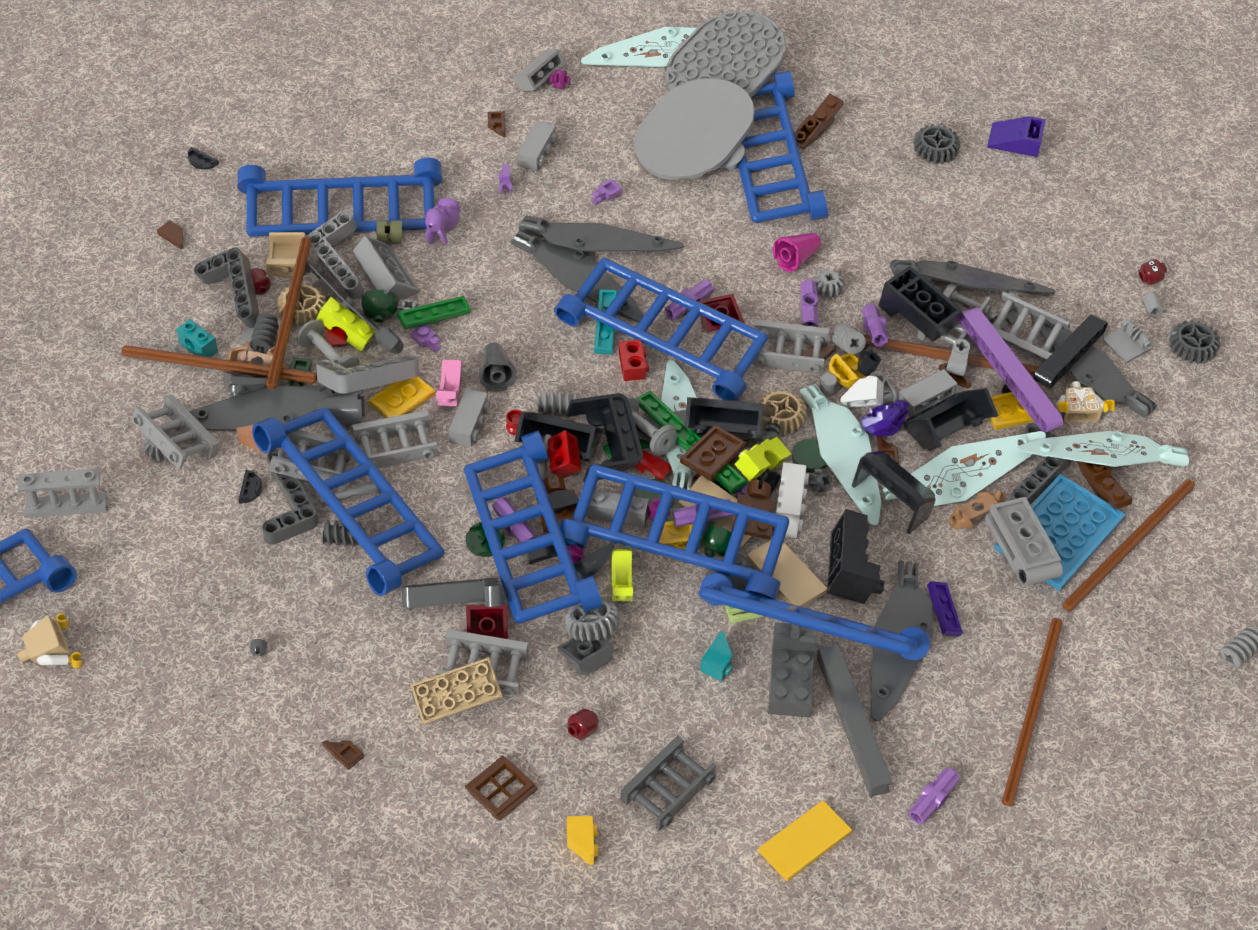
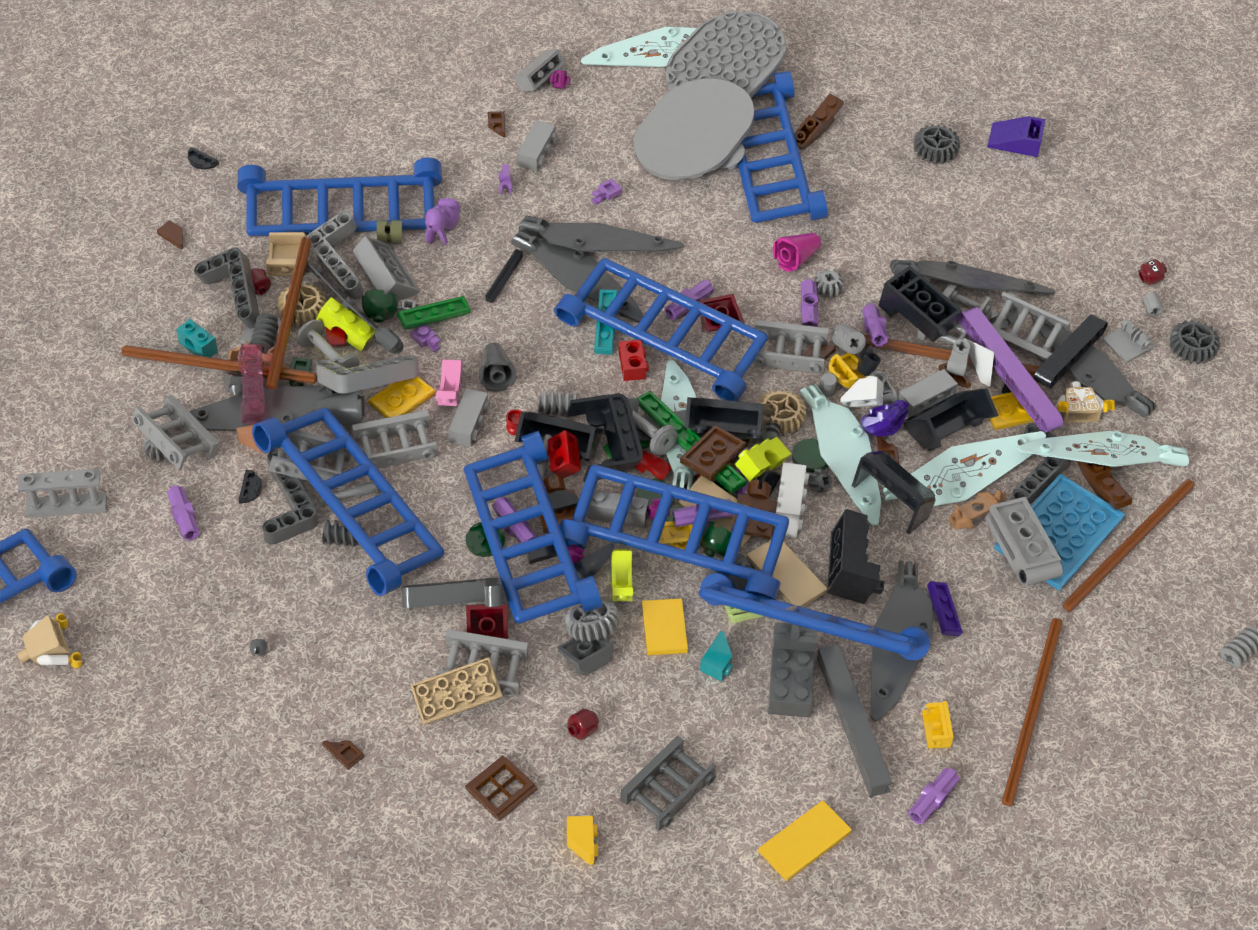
none -> medium lavender piece [167,485,200,541]
none -> clear pink arch [238,344,265,423]
none -> black axle [485,249,523,303]
none -> yellow tile [642,598,688,655]
none -> yellow hinge [922,701,954,748]
none -> white sticker [964,338,994,387]

